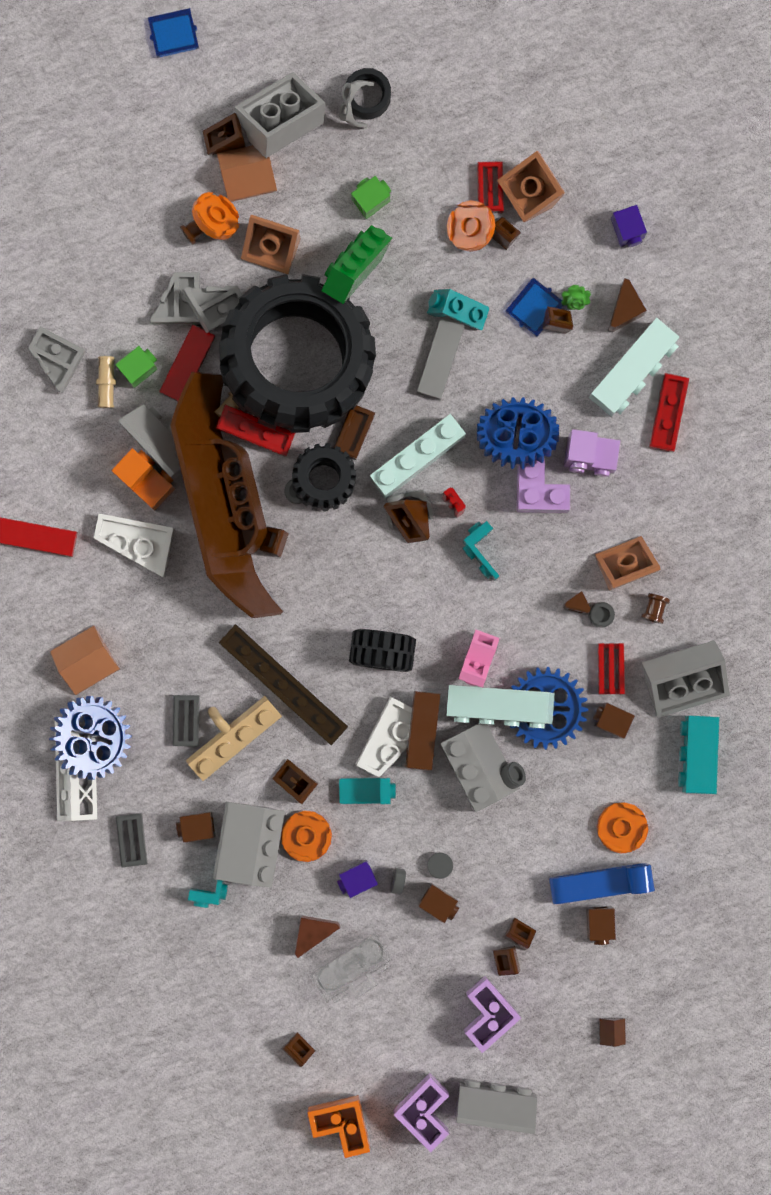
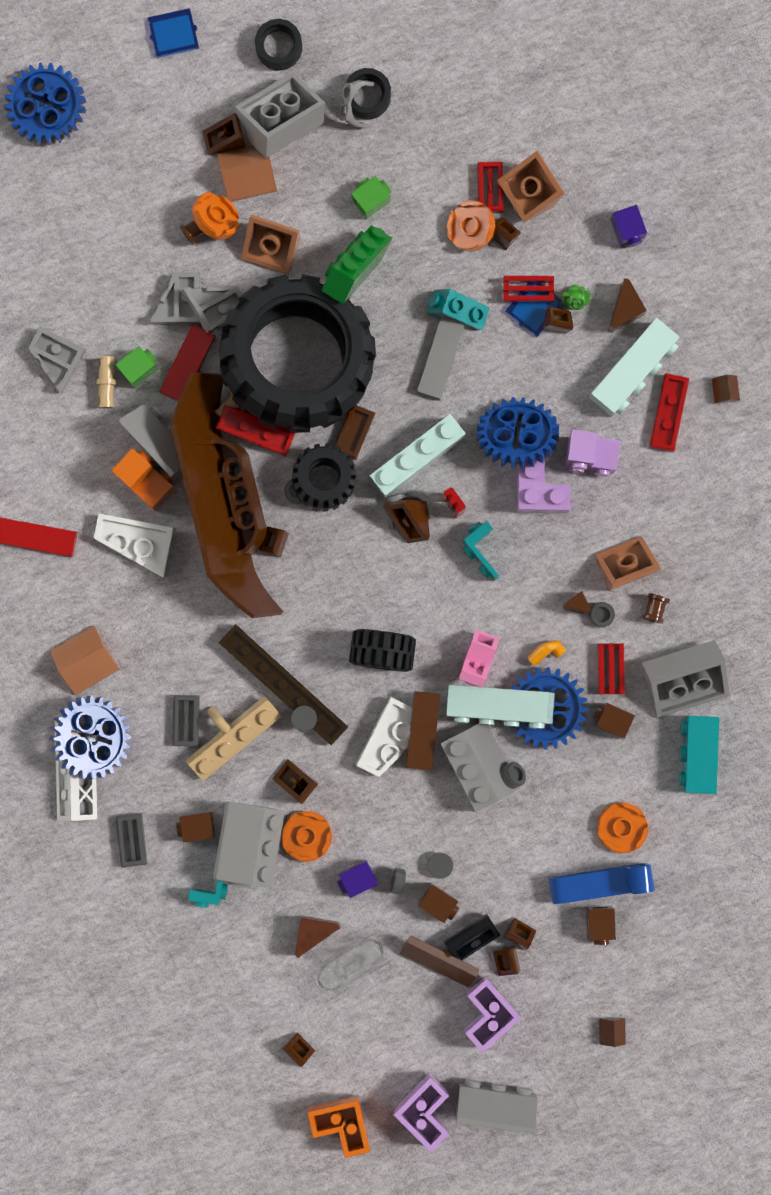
teal bracket [339,778,396,804] -> none
none -> blue gear [4,63,87,145]
none -> black tyre [255,18,303,71]
none -> dark grey tile [291,706,317,732]
none -> reddish brown tile [400,935,479,988]
none -> black brick [444,914,500,960]
none -> red tile [503,276,554,302]
none -> light orange arm [527,640,566,666]
none -> reddish brown slope [711,374,740,404]

